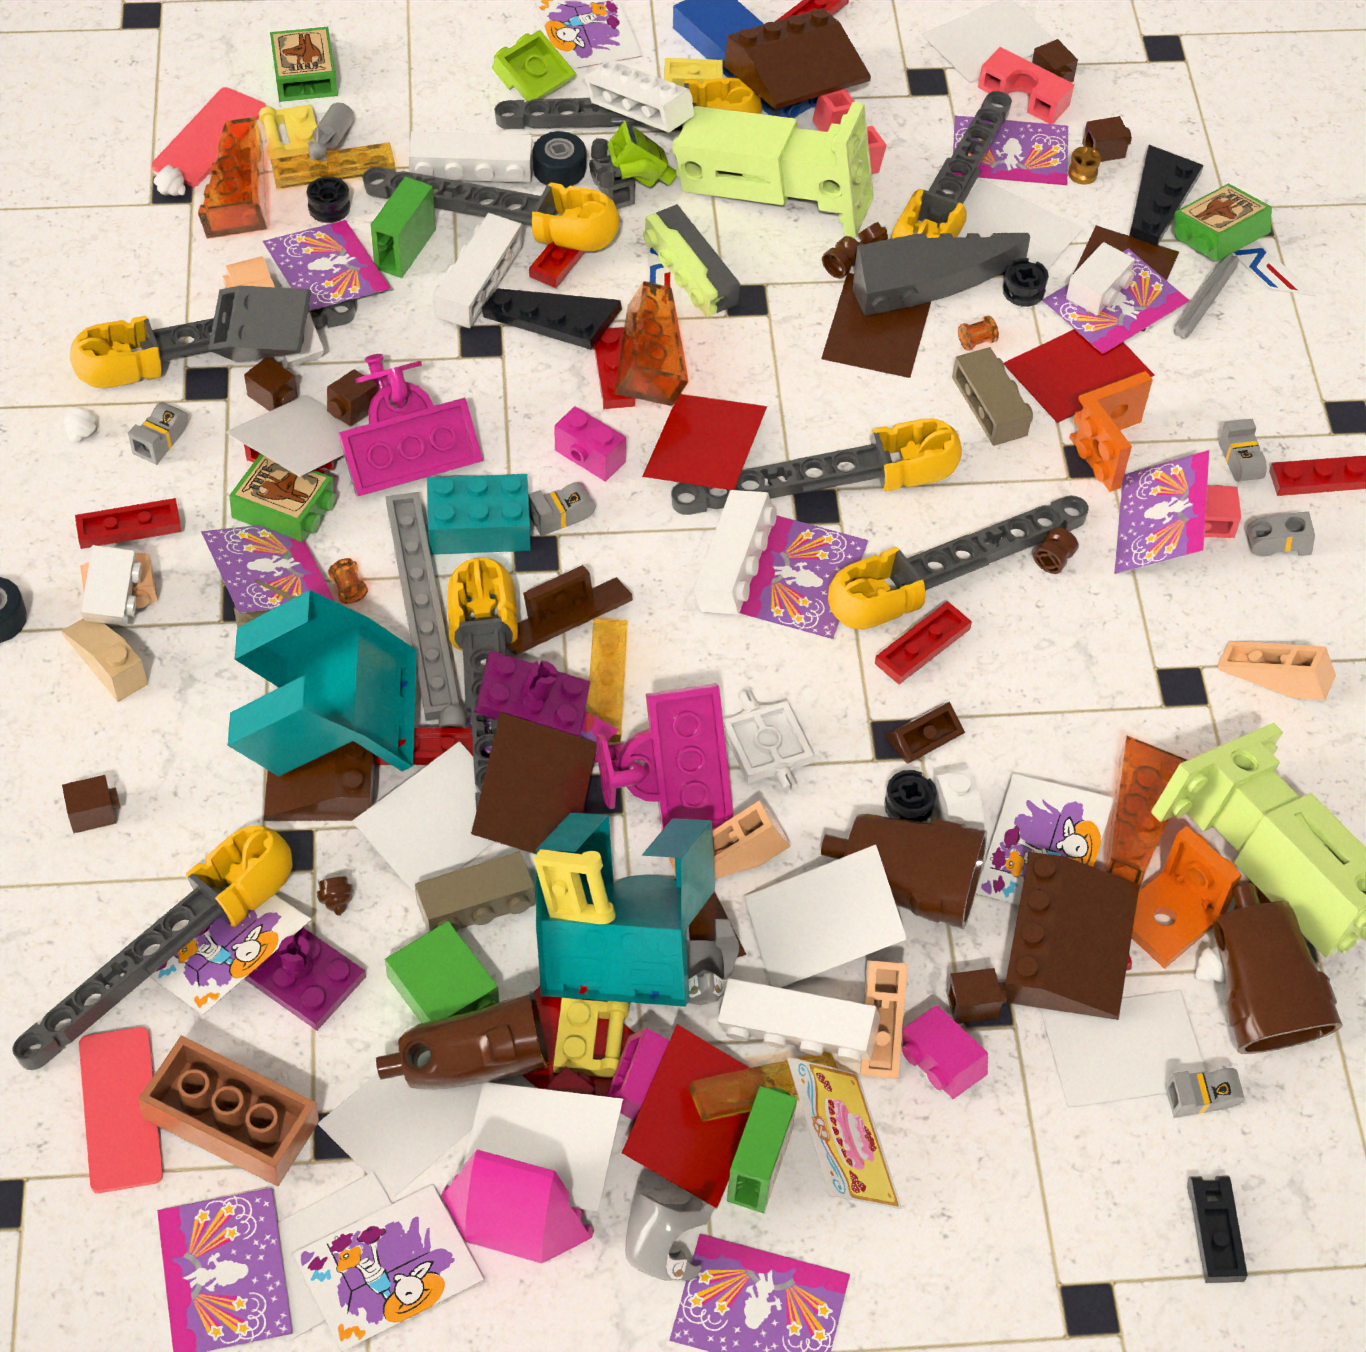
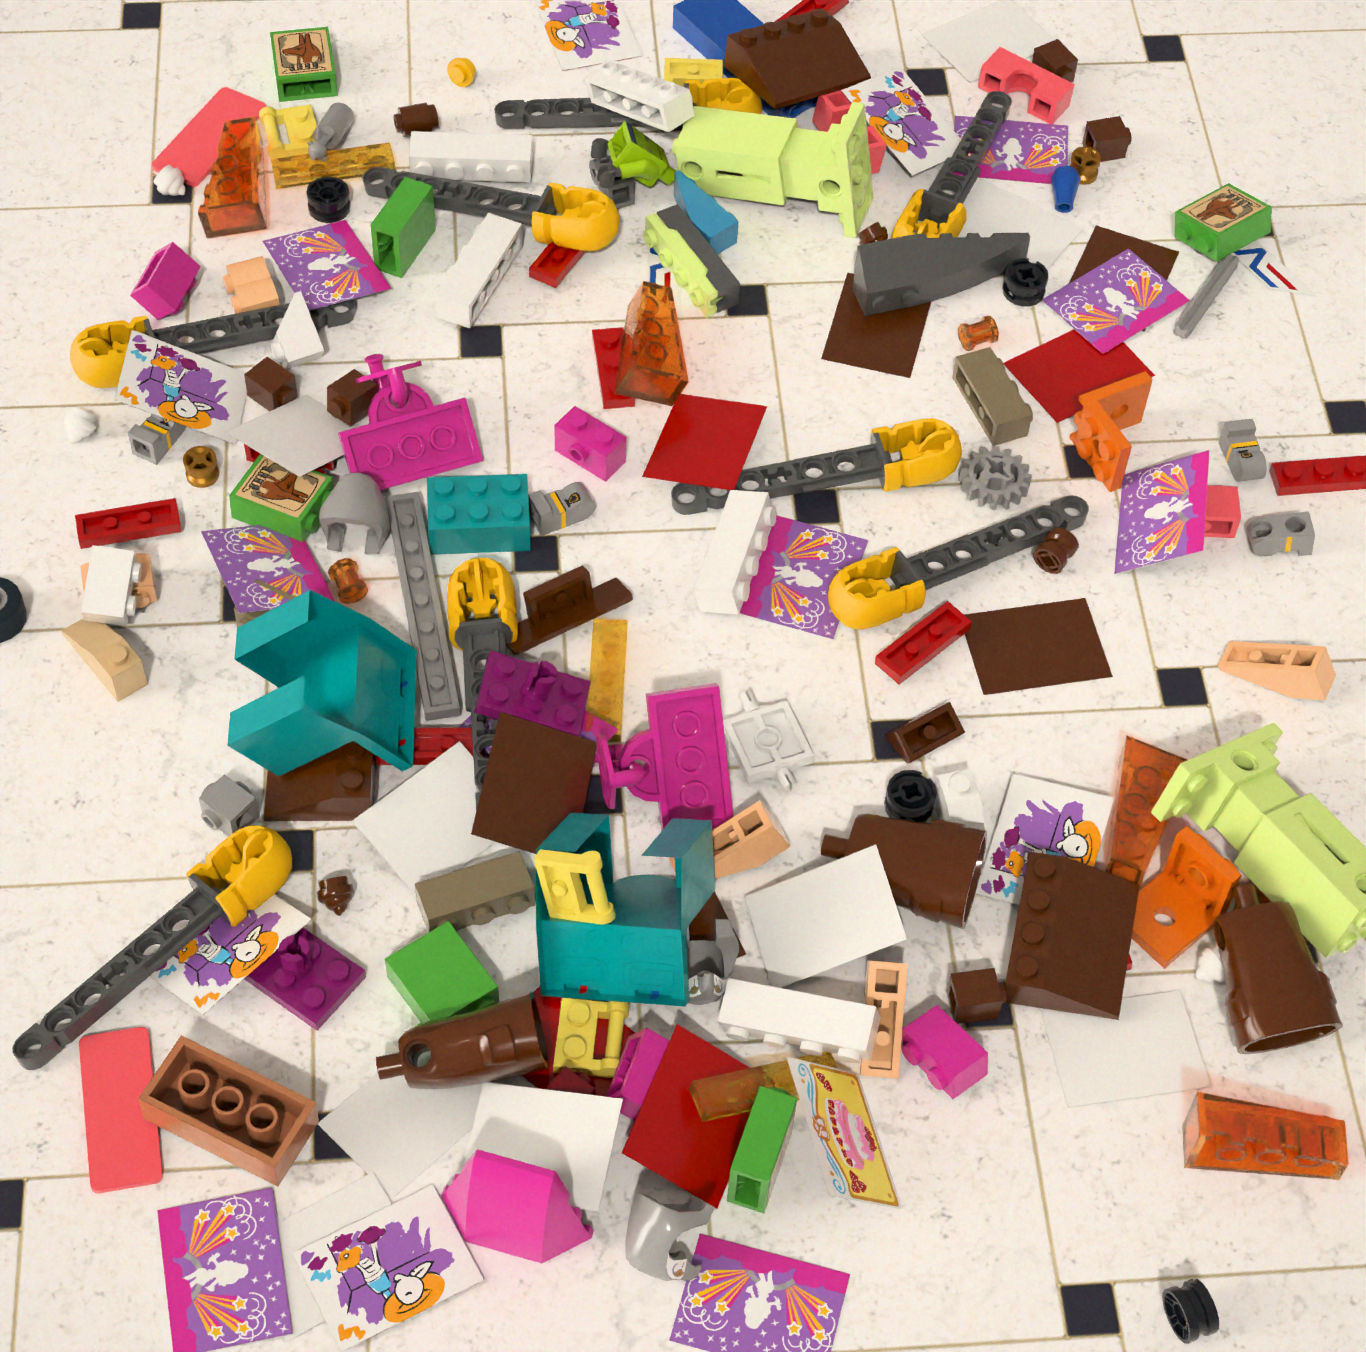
reddish brown brick [62,775,121,834] -> none
dark grey slope [208,285,311,363] -> none
light grey hinge [439,704,467,728] -> none
black wing [482,288,622,350] -> none
lime plate [491,30,577,102] -> none
black wheel [532,131,587,188] -> none
reddish brown wheel [822,236,861,279] -> none
white brick [1066,242,1135,315] -> none
black wing [1130,144,1204,246] -> none
light grey leg [1165,1068,1245,1118] -> none
black plate [1187,1175,1248,1283] -> none
none -> sticker [114,330,247,445]
none -> dark pink brick [130,242,201,320]
none -> pearl gold wheel [183,446,219,488]
none -> light grey brick [199,774,259,836]
none -> light grey piece [319,472,390,554]
none -> reddish brown brick [393,102,439,137]
none -> yellow plate [447,57,476,87]
none -> dark azure slope [673,170,738,254]
none -> sticker [841,67,961,176]
none -> light grey gear [959,446,1032,510]
none -> reddish brown sticker [965,598,1113,695]
none -> blue cone [1051,166,1081,213]
none -> black wheel [1162,1278,1219,1344]
none -> clear orange wedge [1182,1092,1349,1180]

